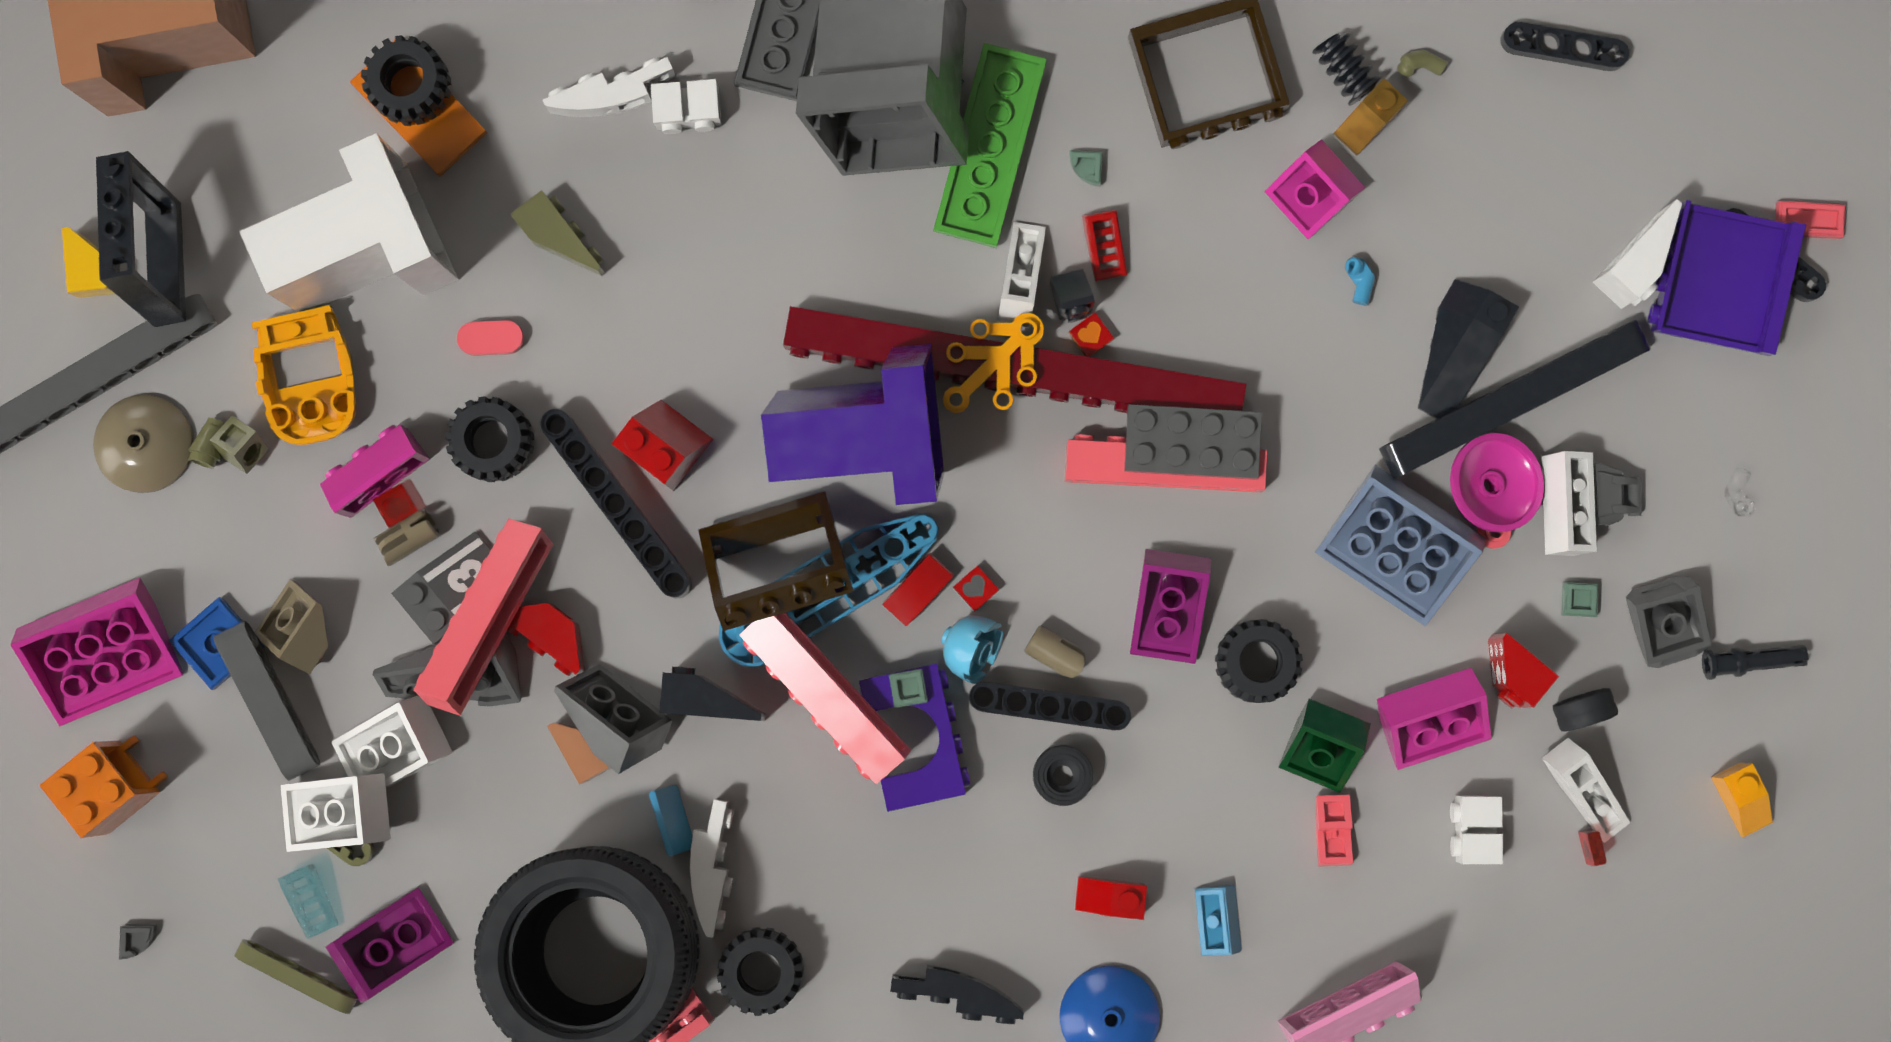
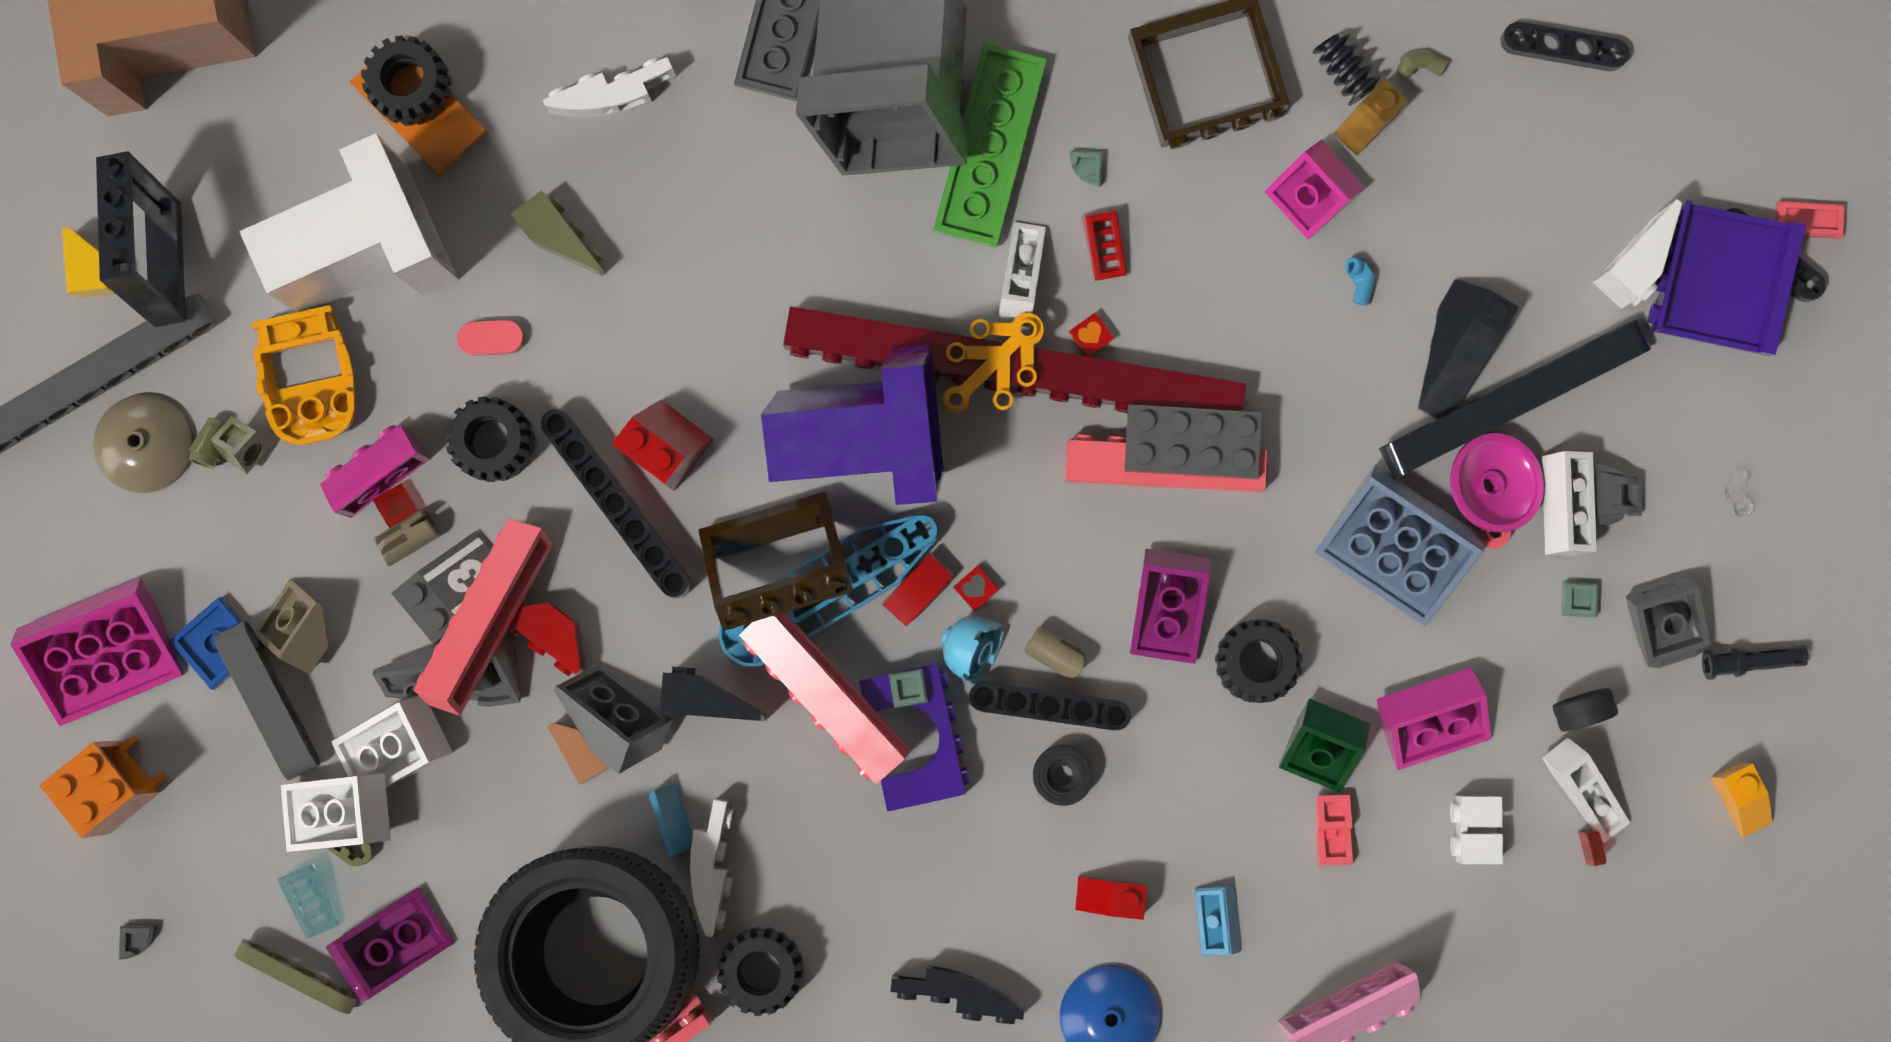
white piece [651,79,722,134] -> none
black slope [1050,269,1095,323] -> none
red slope [1488,633,1559,708] -> none

